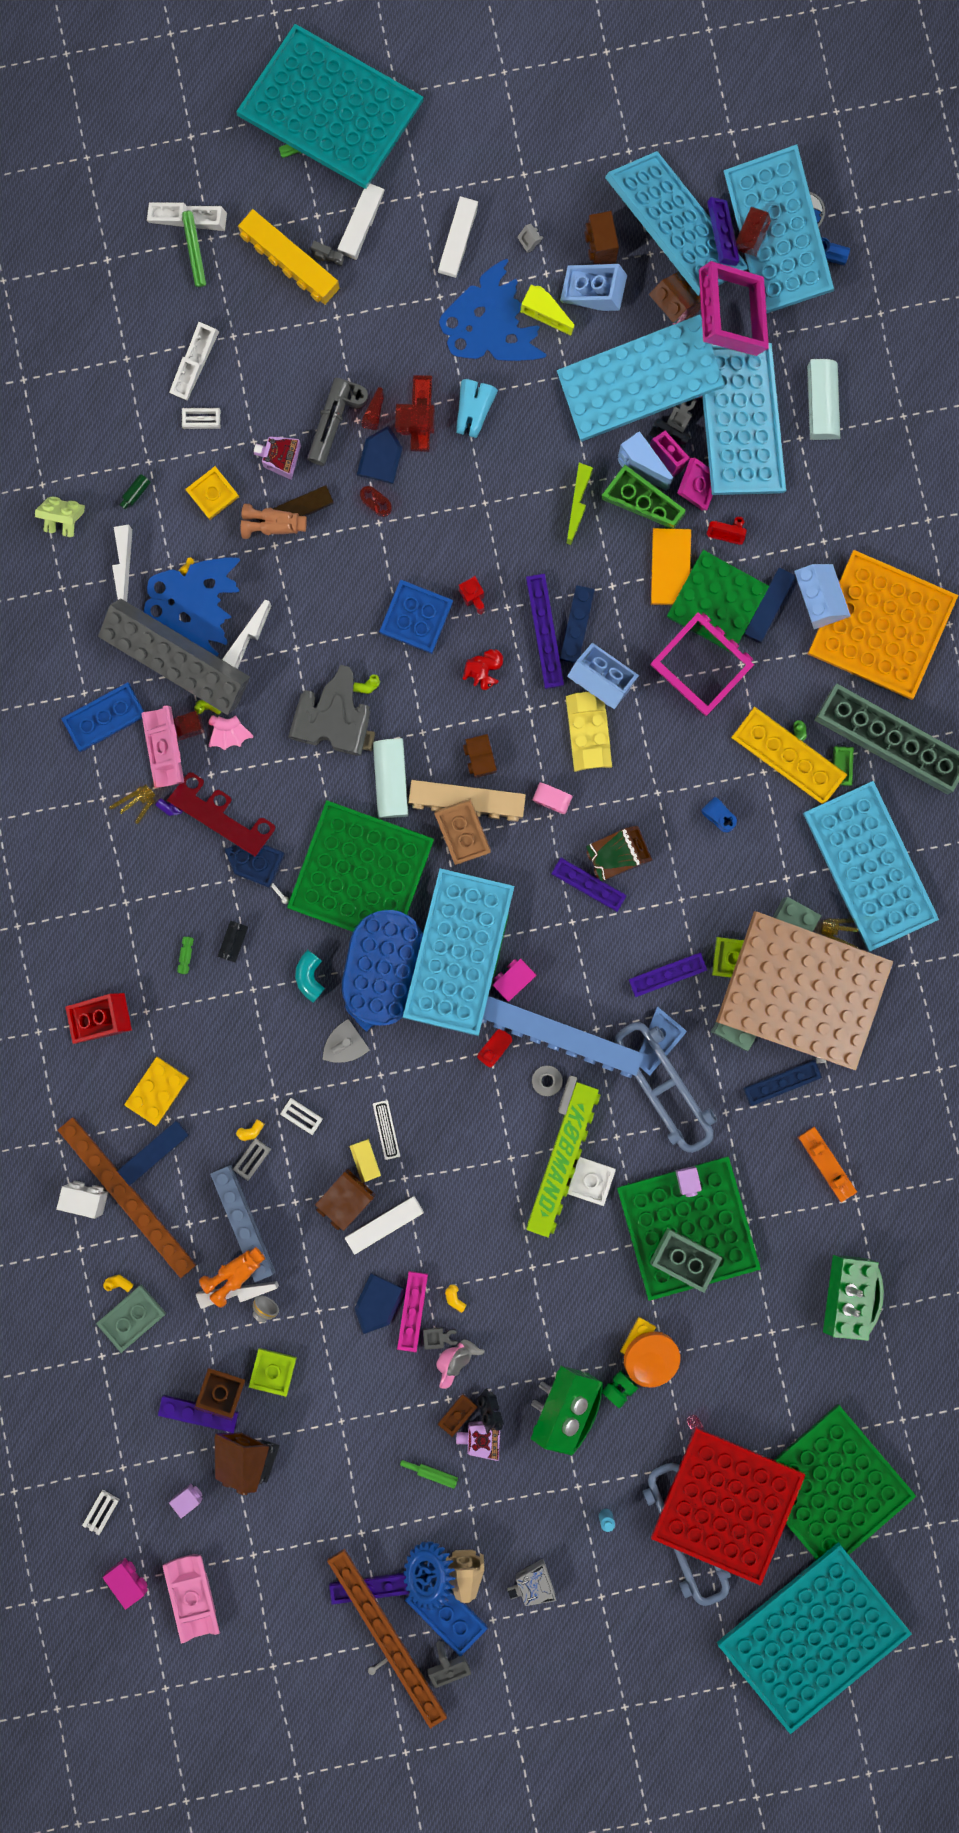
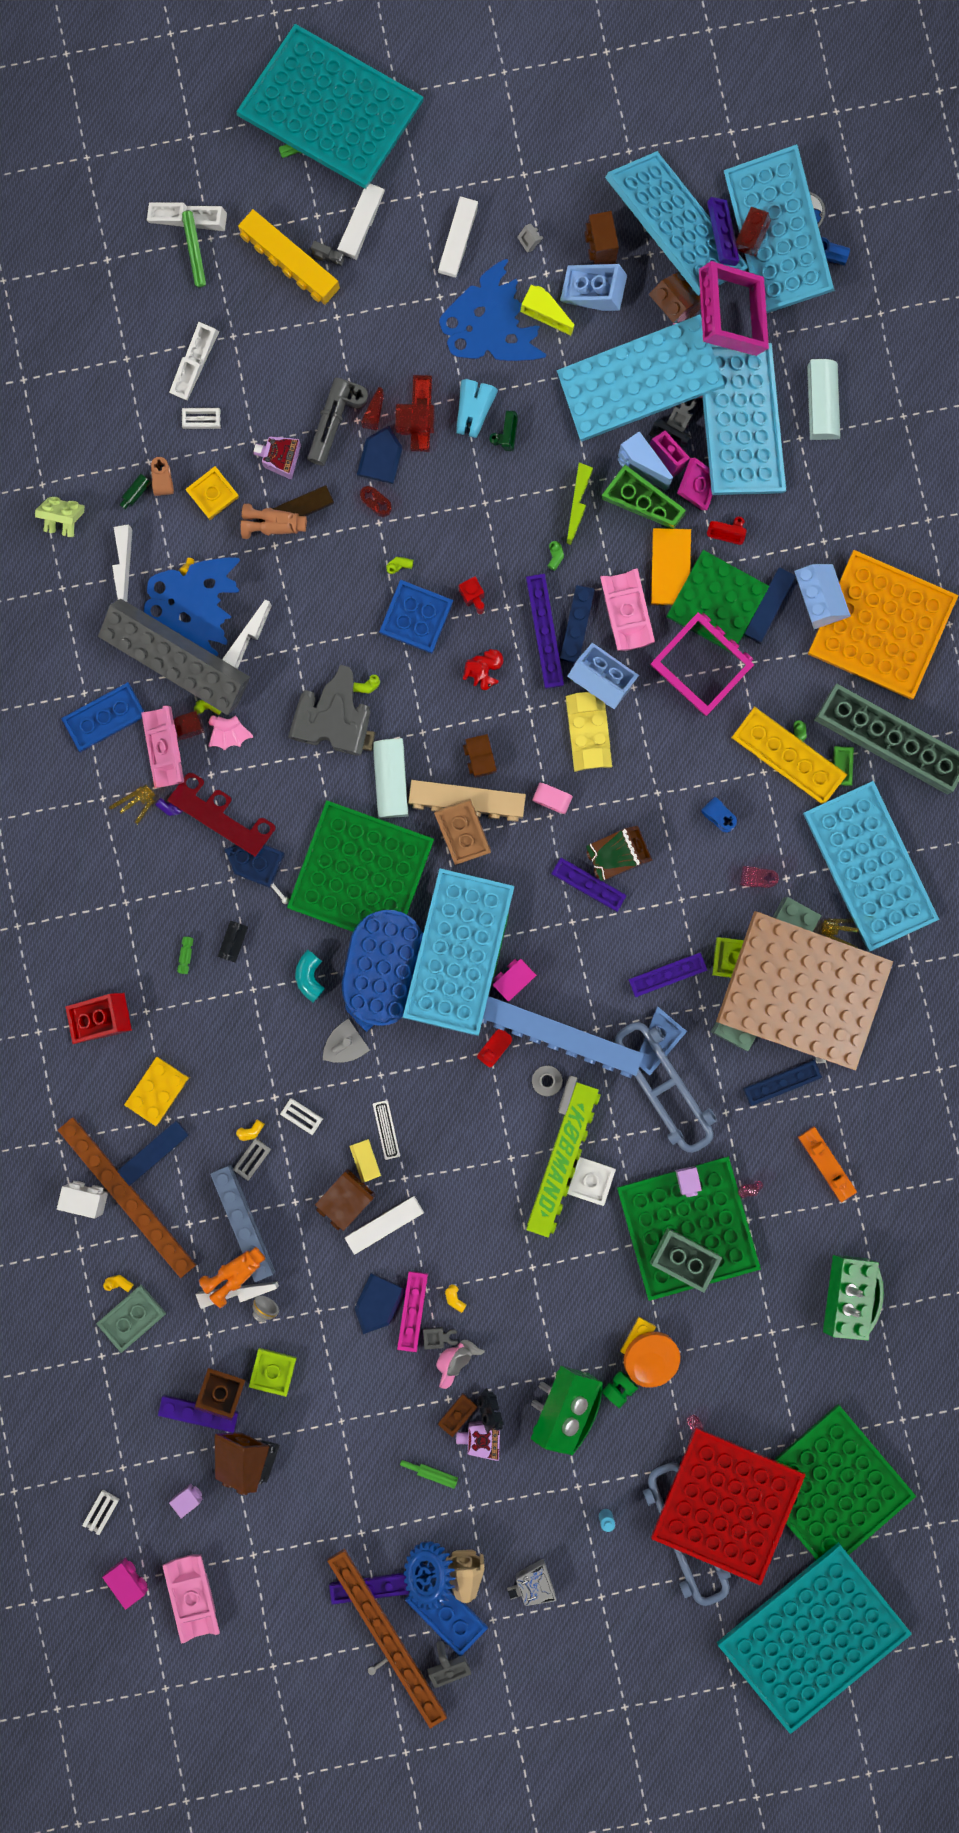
none -> nougat piece [151,457,174,496]
none -> lime arm [386,557,414,574]
none -> dark green piece [489,410,518,451]
none -> bright green arm [547,541,564,571]
none -> bright pink piece [600,568,655,651]
none -> clear pink arm [738,1181,763,1198]
none -> clear pink piece [740,866,779,888]

